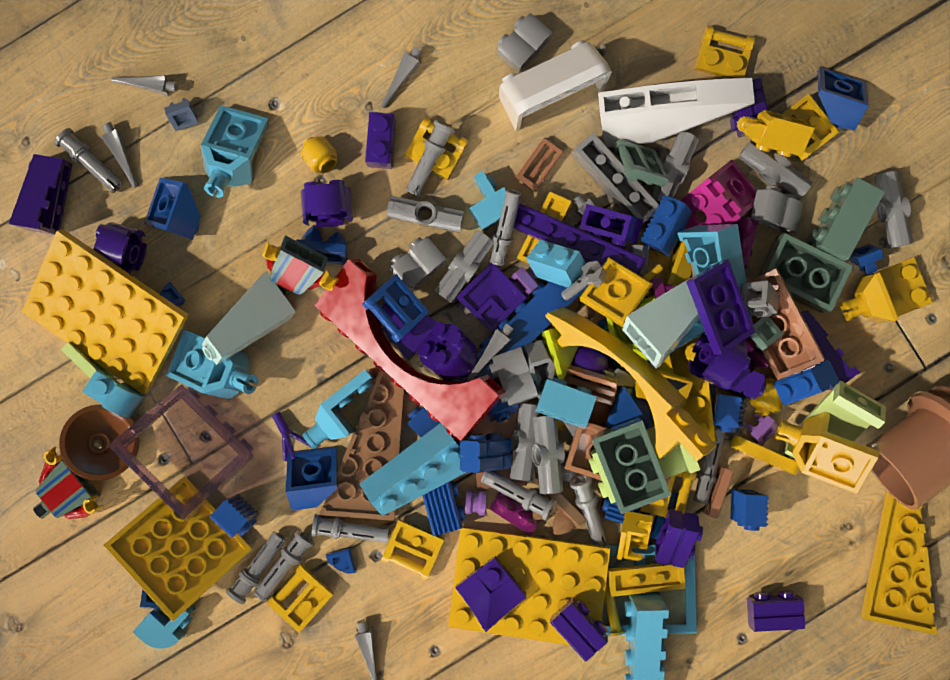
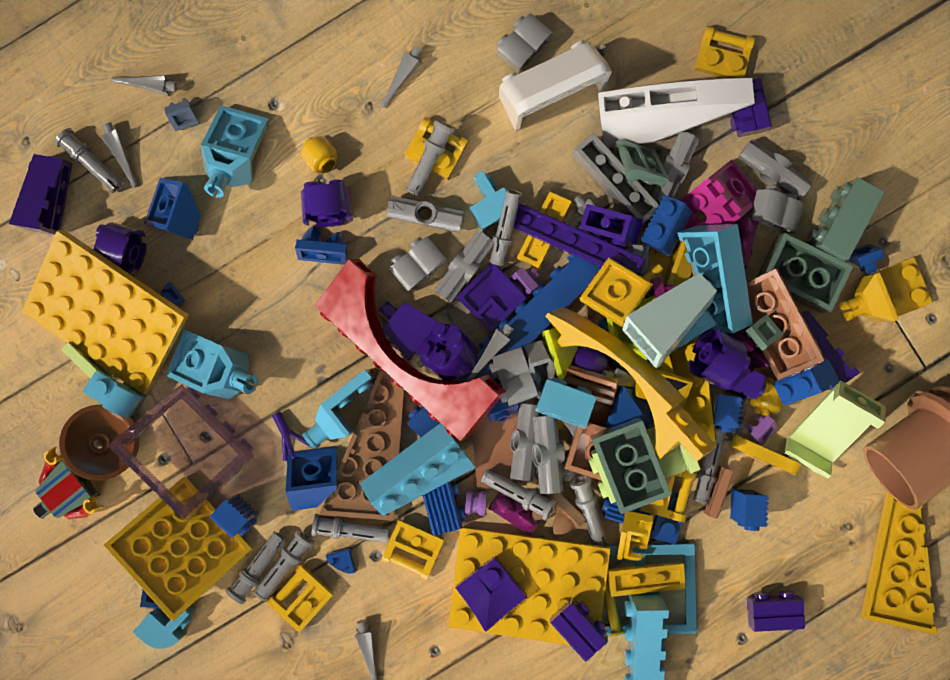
light aqua slope [202,271,296,365] -> none
torso [262,235,339,295] -> none
blue plate [362,274,429,343] -> none
dark purple brick [365,112,396,169] -> none
blue brick [460,433,512,473] -> none
nougat tile [516,137,564,192] -> none
medium azure brick [526,240,586,288] -> none
light grey bar [561,261,607,301] -> none
dark purple brick [655,509,703,568] -> none
dark purple plate [686,259,756,355] -> none
yellow hinge [737,110,815,157] -> none
light grey brick [742,281,779,317] -> none
yellow plate [775,412,879,494] -> none
yellow plate [782,93,839,161] -> none
blue slope [817,67,869,131] -> none
light grey piece [874,171,913,249] -> none

